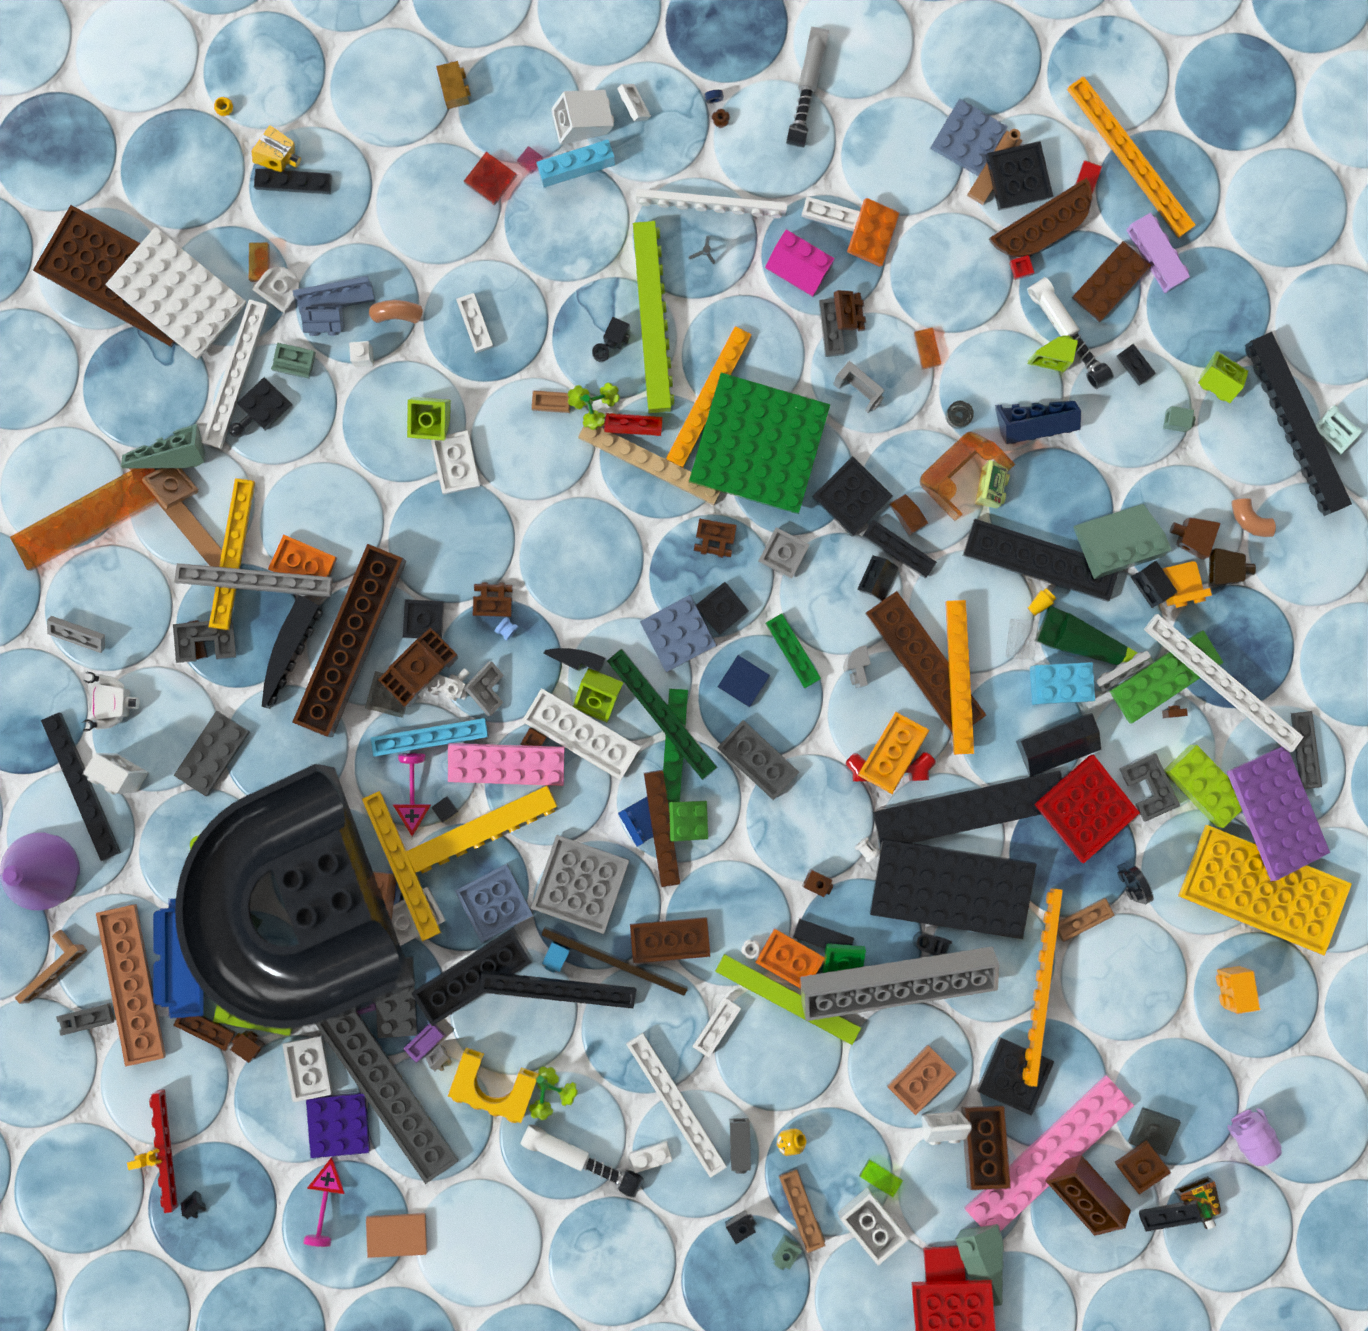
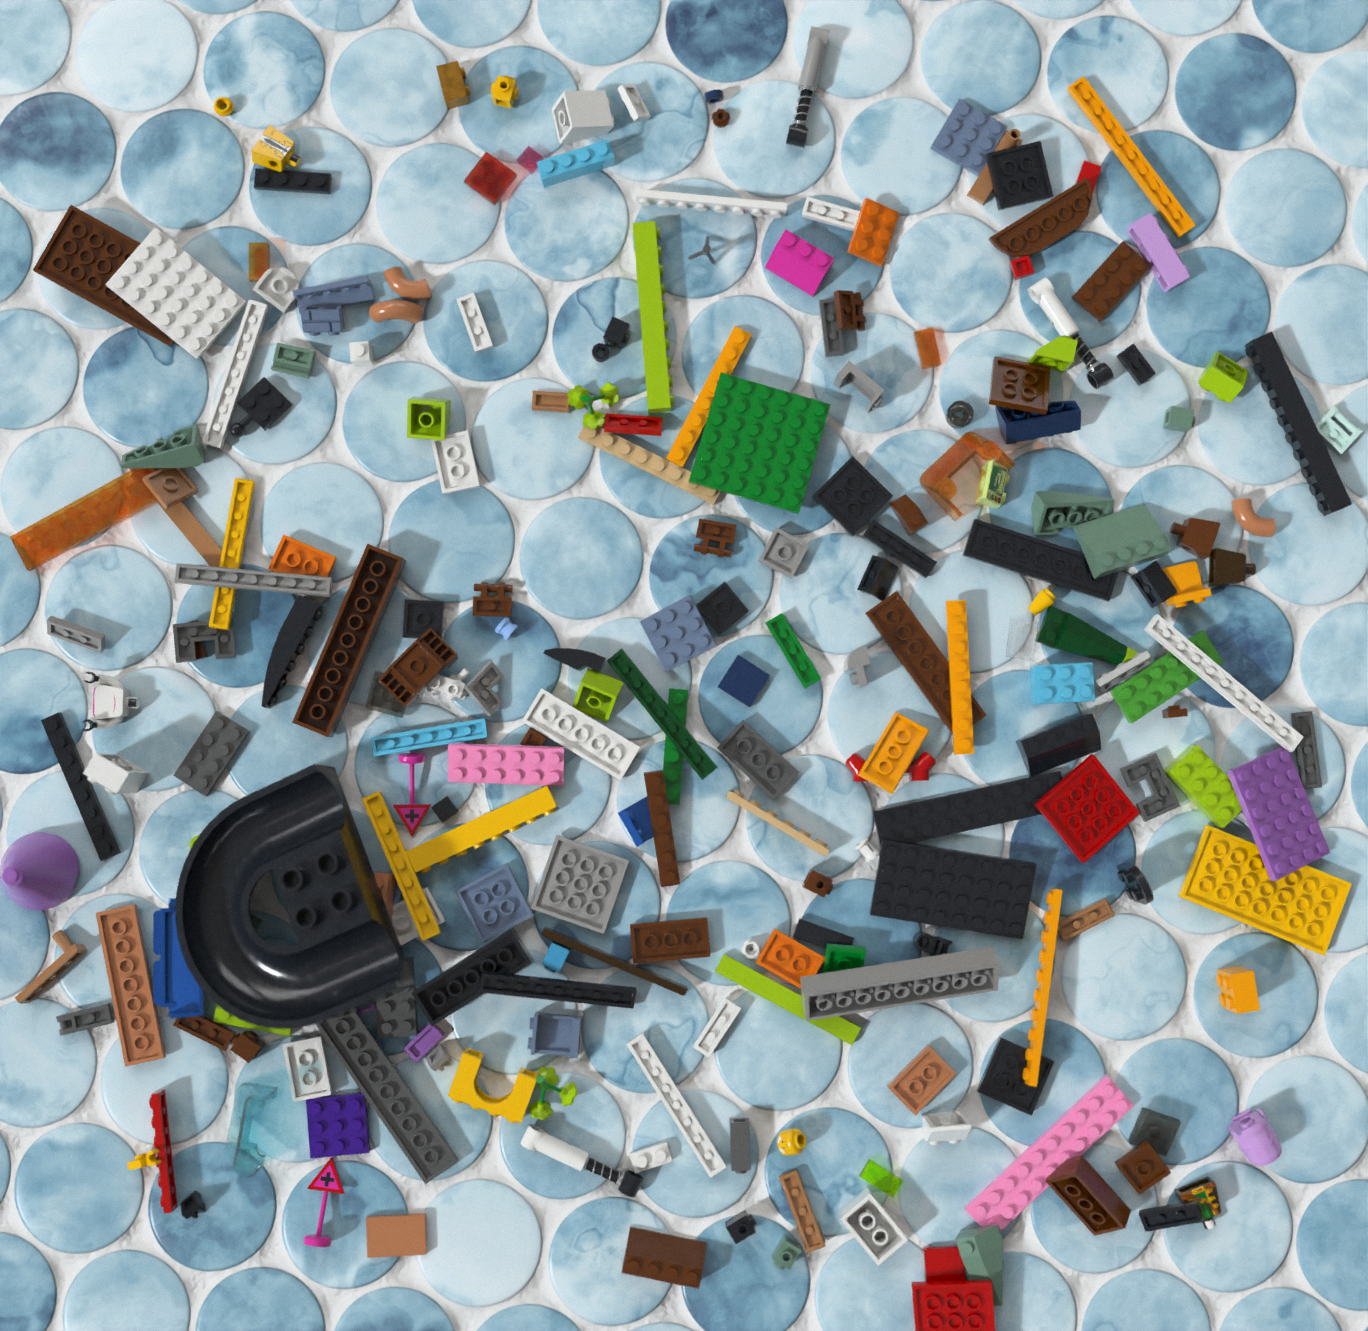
bright green plate [669,801,708,841] -> none
reddish brown brick [961,1105,1011,1190] -> none
none -> clear light blue windscreen [225,1082,278,1177]
none -> nougat cylinder [384,267,432,300]
none -> yellow brick [491,75,519,109]
none -> sand blue panel [528,1012,582,1059]
none -> reddish brown slope [621,1226,707,1289]
none -> tan plate [726,790,830,857]
none -> reddish brown plate [989,356,1050,415]
none -> sand green wedge [1031,491,1115,536]

